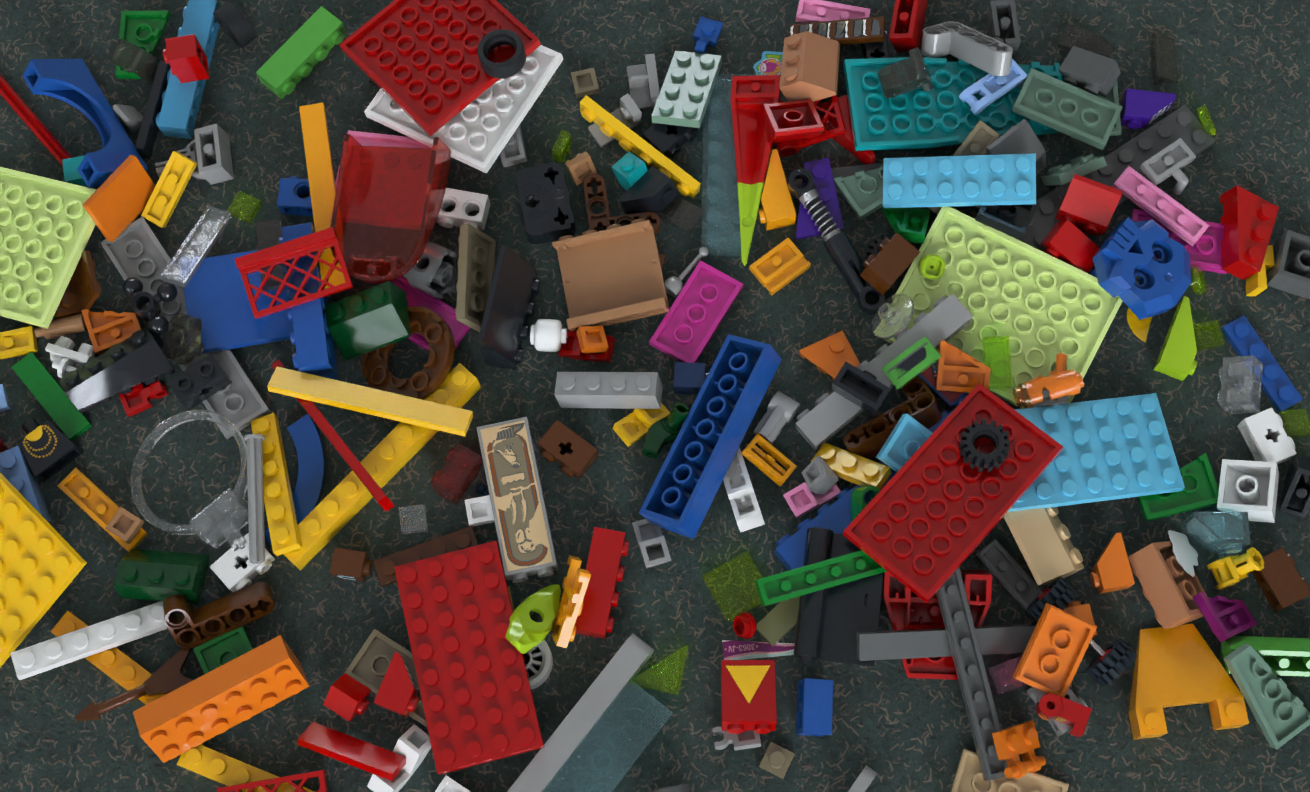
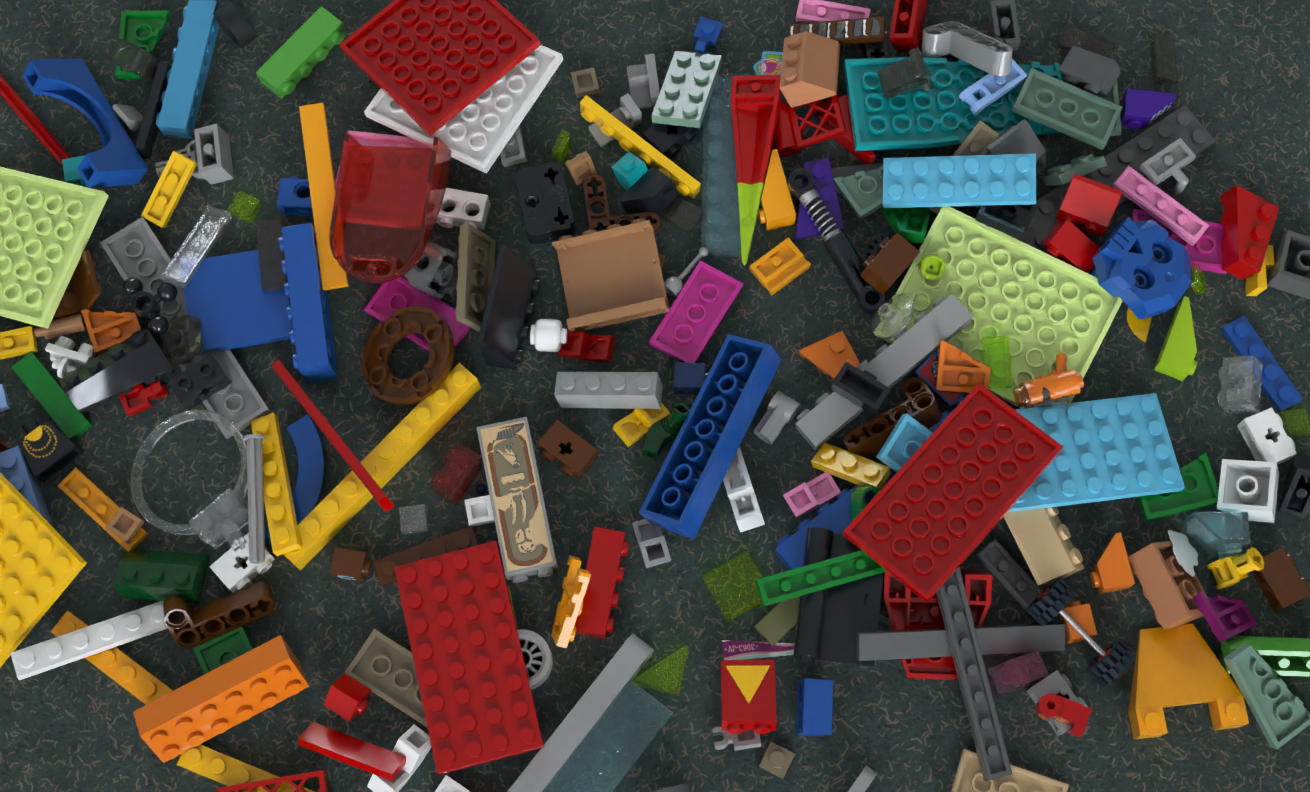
reddish brown piece [75,648,193,721] -> none
orange tile [82,155,155,242] -> none
red brick [163,34,210,83] -> none
red fence [235,227,353,319] -> none
yellow tile [267,367,473,436] -> none
dark green slope [325,281,411,360] -> none
red slope [374,652,419,717] -> none
black tyre [477,29,527,79] -> none
lime piece [505,584,561,654] -> none
orange plate [577,326,608,353] -> none
red plate [733,612,757,639] -> none
light orange tile [741,433,797,486] -> none
red slope [763,99,824,143] -> none
light grey slope [801,456,839,495] -> none
bright green slope [882,336,942,389] -> none
black tyre [959,419,1010,472] -> none
orange plate [992,720,1046,779] -> none
orange tile [1013,603,1097,698] -> none
clear neon green tile [1193,320,1225,350] -> none
clear neon green tile [1197,105,1216,136] -> none

